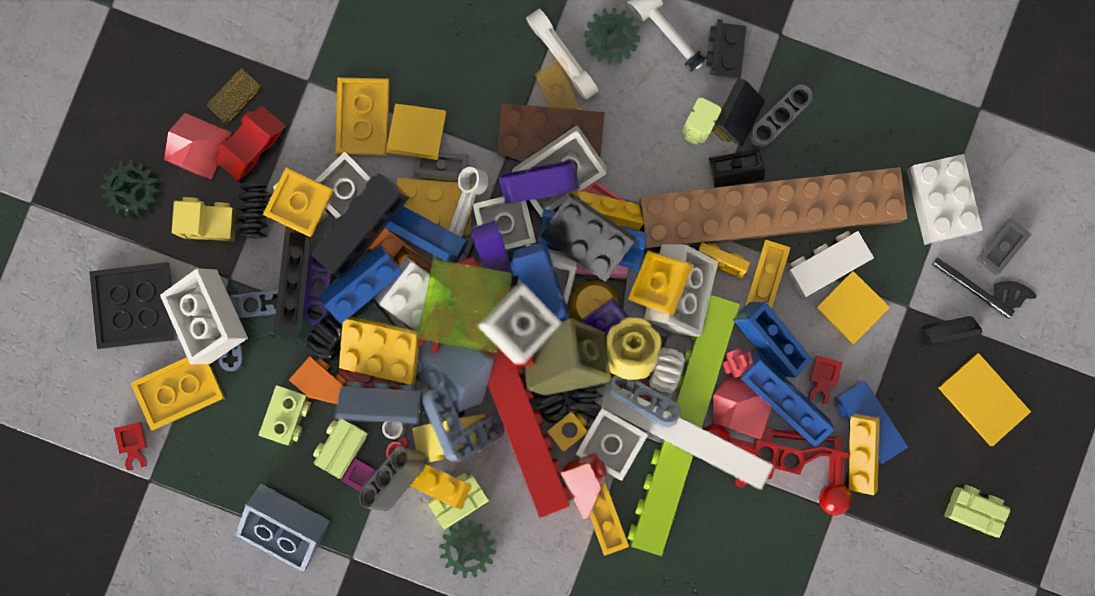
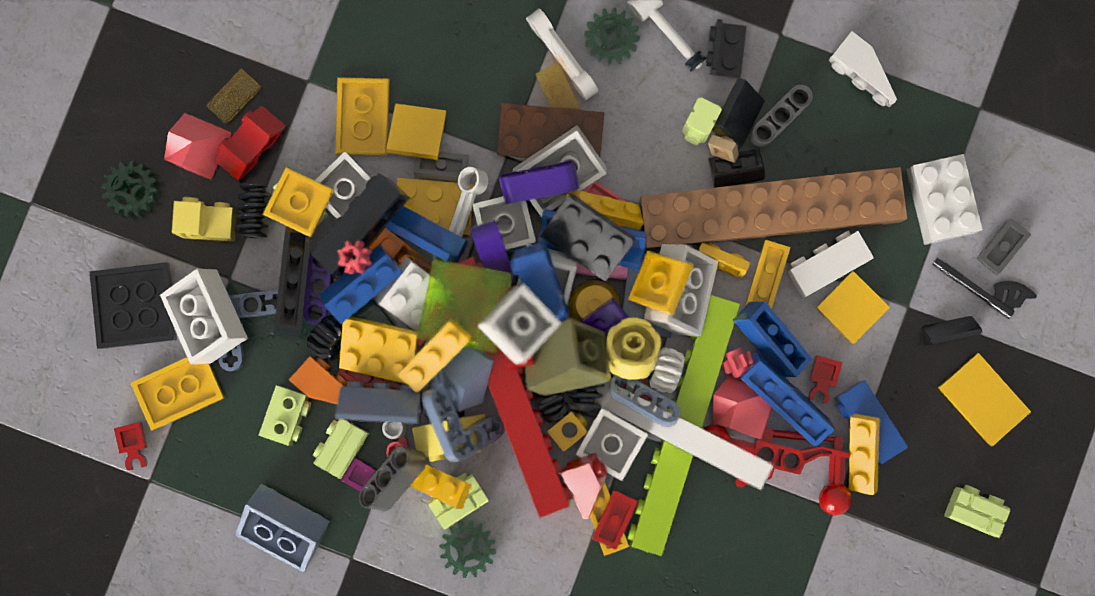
none -> coral gear [338,241,372,274]
none -> yellow plate [397,318,471,393]
none -> red plate [592,490,638,550]
none -> tan plate [708,135,739,163]
none -> white slope [829,31,897,107]

